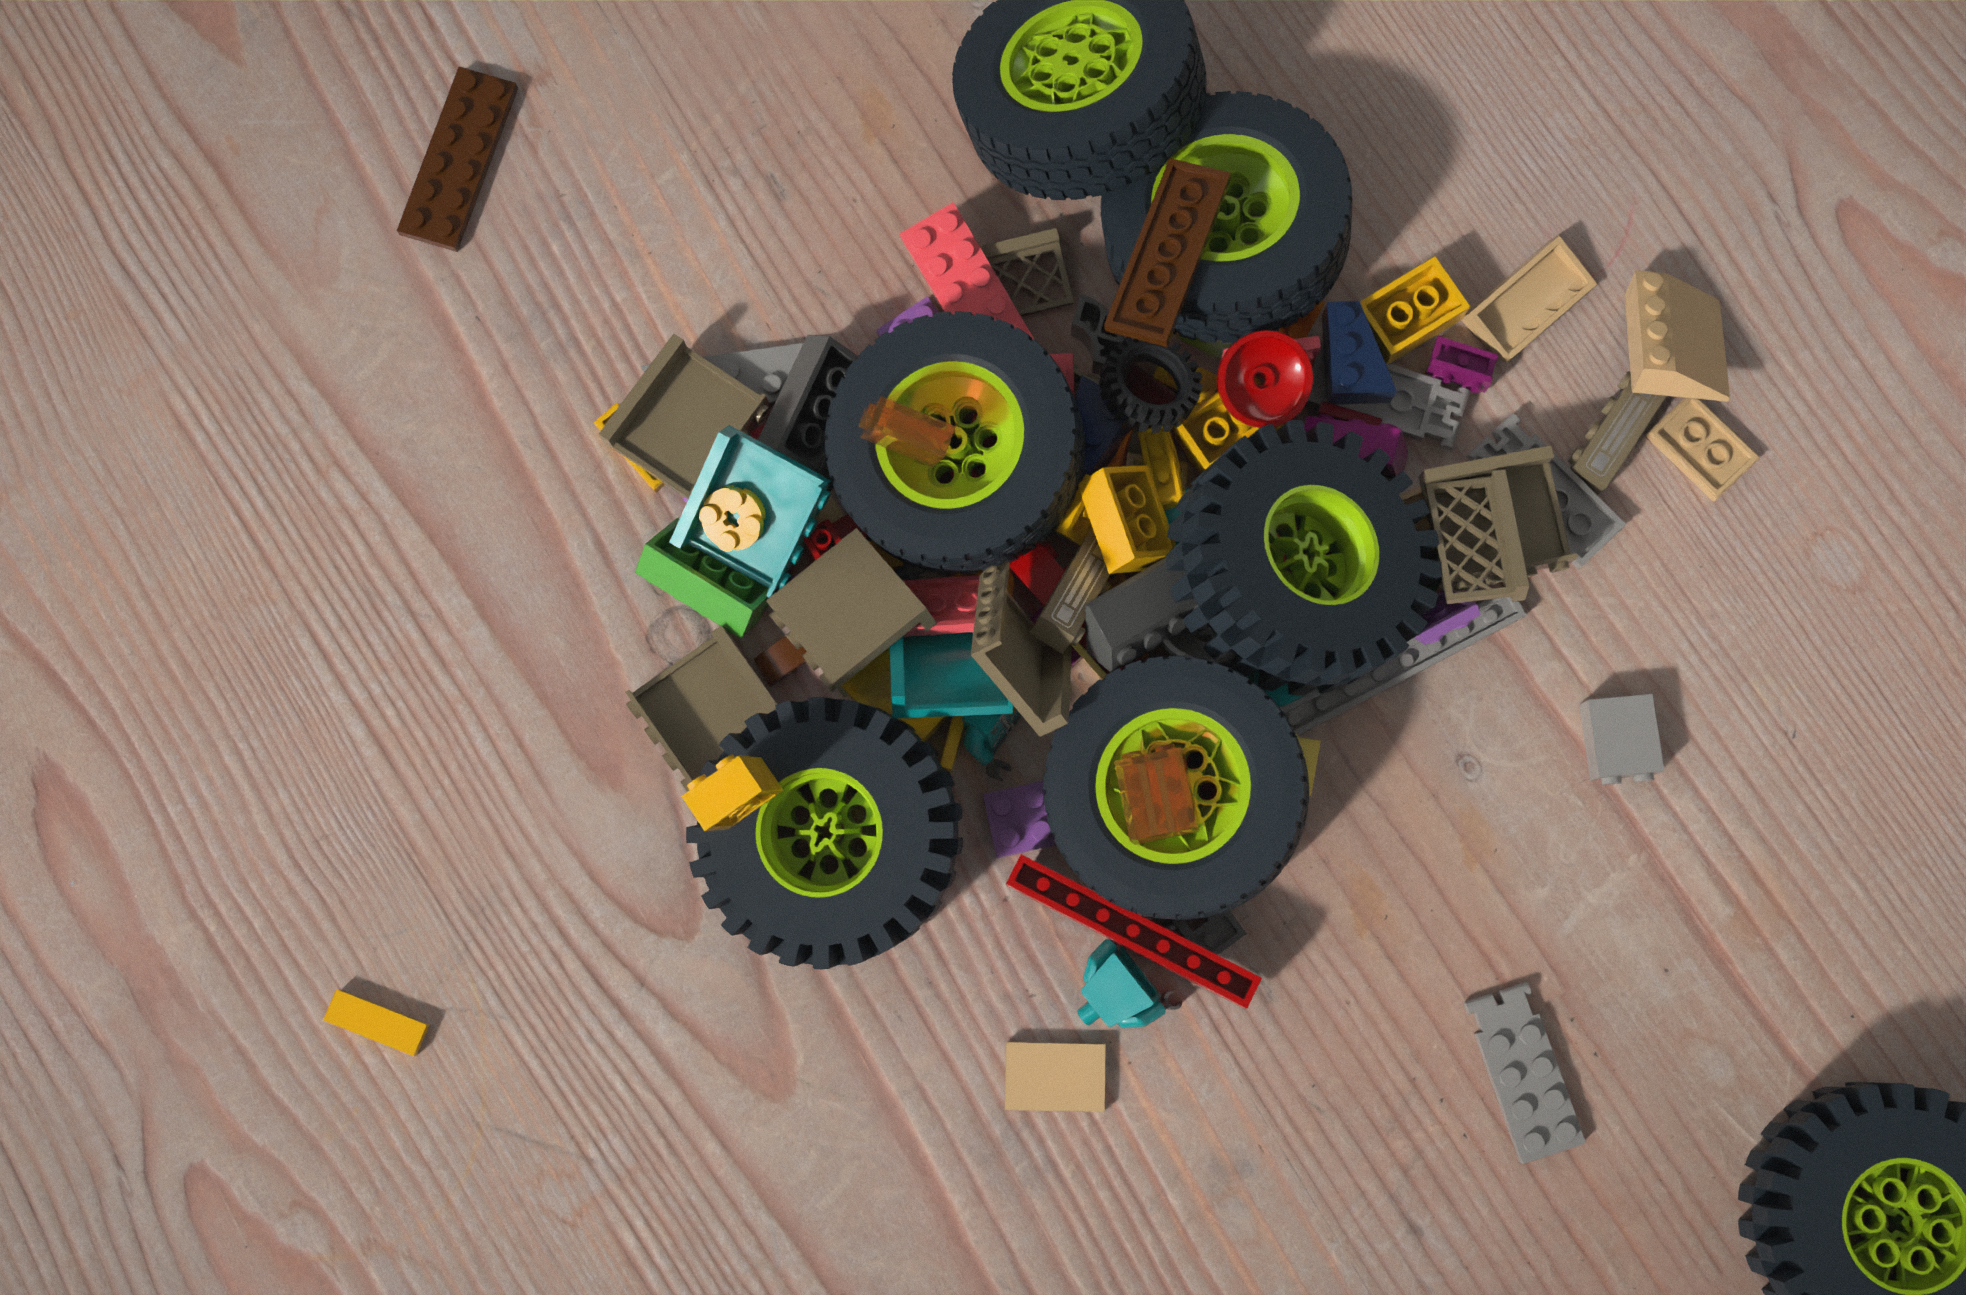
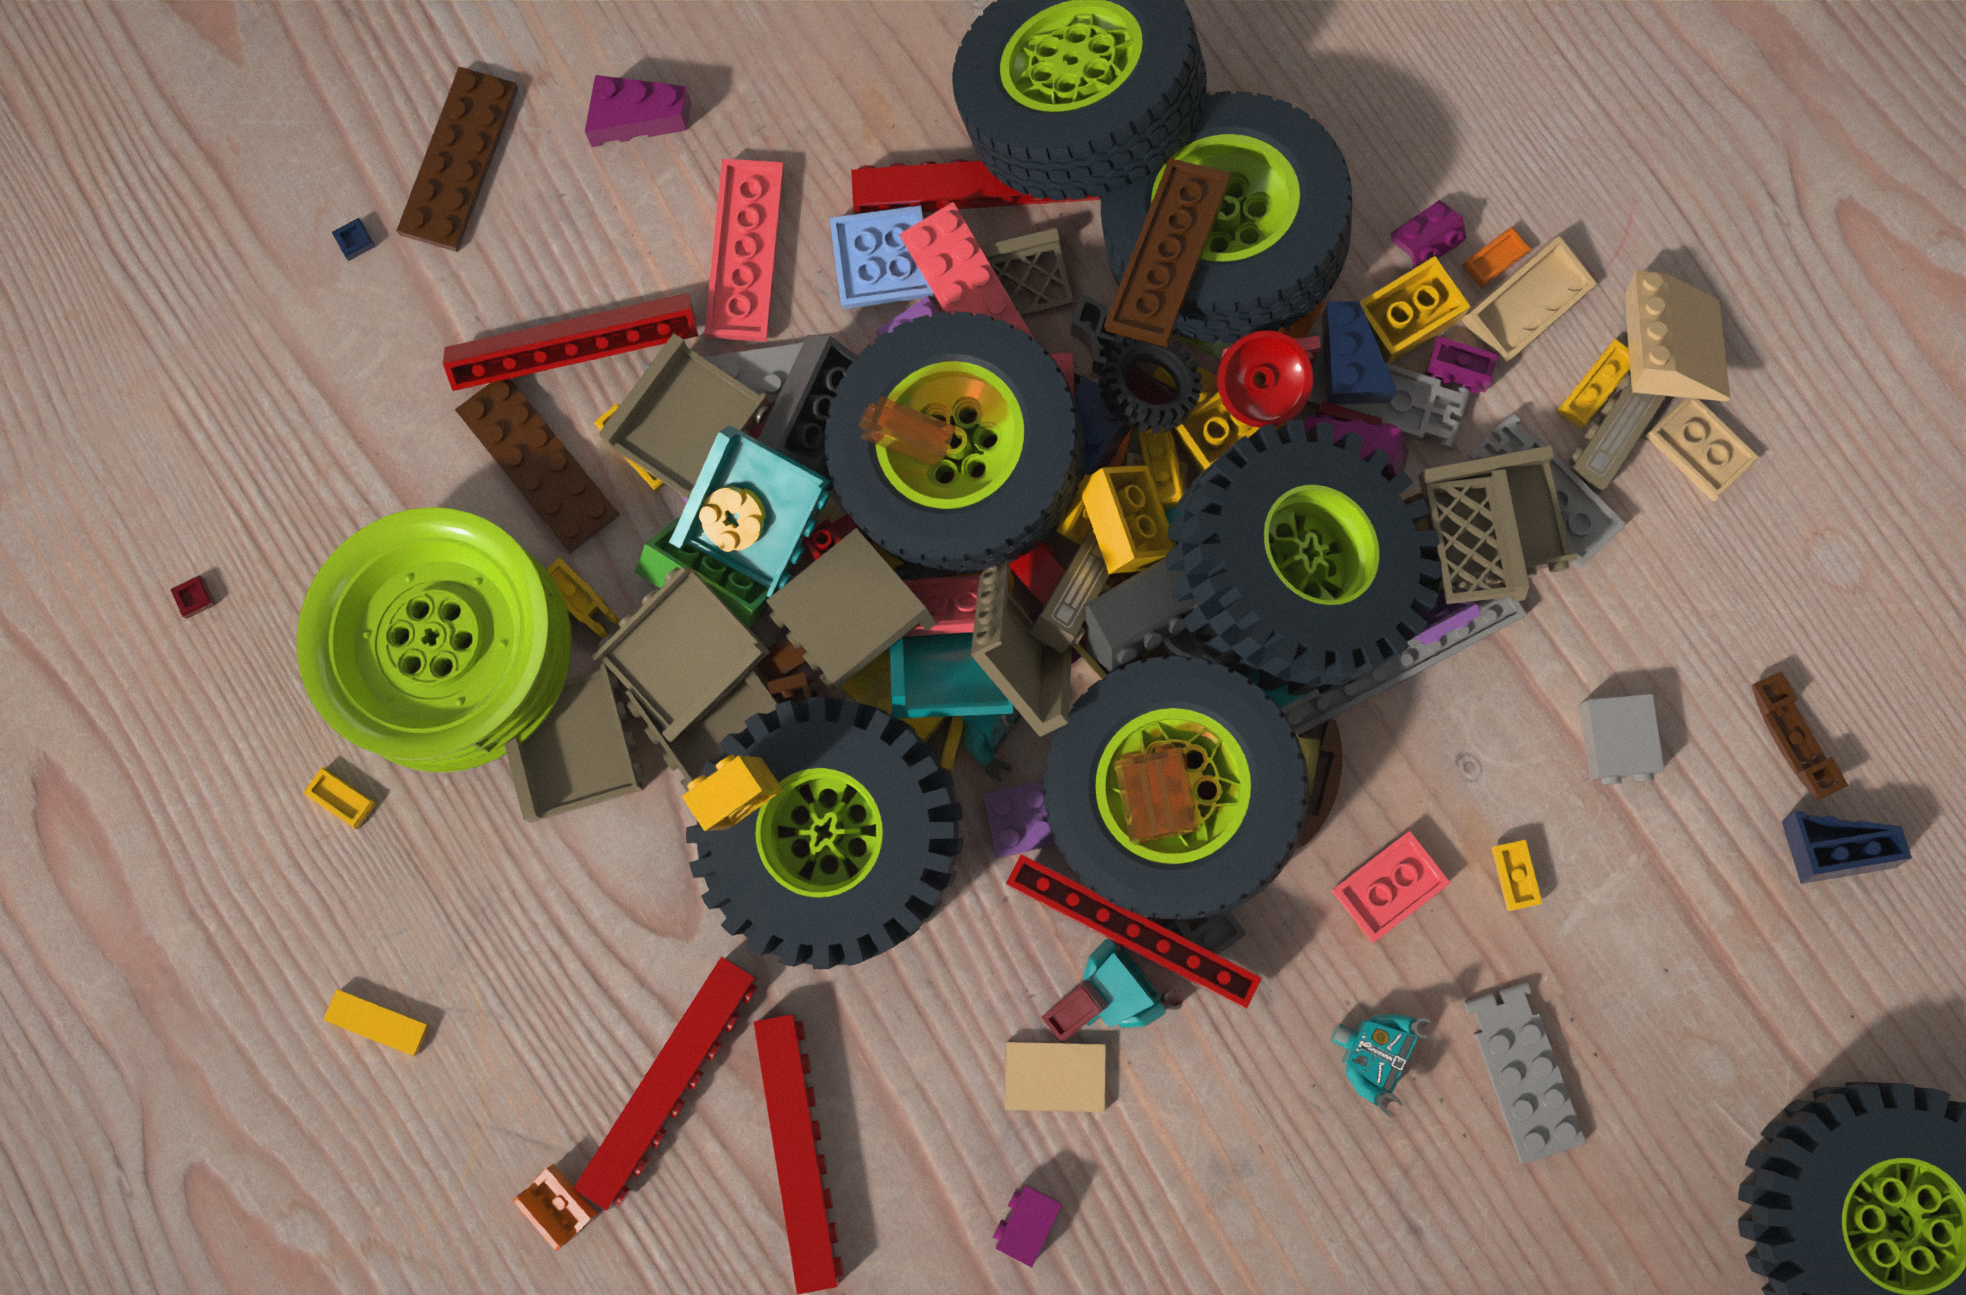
none -> dark red tile [170,575,215,619]
none -> lime wheel [296,507,572,773]
none -> yellow tile [303,766,377,830]
none -> dark blue tile [332,218,376,261]
none -> red brick [443,293,698,391]
none -> reddish brown plate [455,379,620,554]
none -> dark tan panel [505,663,645,823]
none -> orange bracket [513,1163,597,1250]
none -> yellow hinge [547,557,622,639]
none -> red brick [573,956,758,1211]
none -> magenta wedge [585,75,691,147]
none -> dark tan panel [592,567,770,743]
none -> coral plate [704,159,784,342]
none -> red brick [753,1014,844,1295]
none -> reddish brown bracket [767,672,819,702]
none -> light blue plate [829,205,934,309]
none -> red brick [851,159,1100,214]
none -> magenta brick [992,1184,1062,1267]
none -> dark red tile [1041,979,1108,1043]
none -> reddish brown slope [1296,719,1342,849]
none -> coral plate [1331,830,1451,943]
none -> torso [1331,1013,1437,1117]
none -> magenta bracket [1390,200,1466,268]
none -> orange tile [1462,227,1532,289]
none -> yellow plate [1491,840,1543,911]
none -> yellow tile [1557,338,1630,430]
none -> reddish brown slope [1751,671,1849,800]
none -> dark blue wedge [1782,811,1912,884]

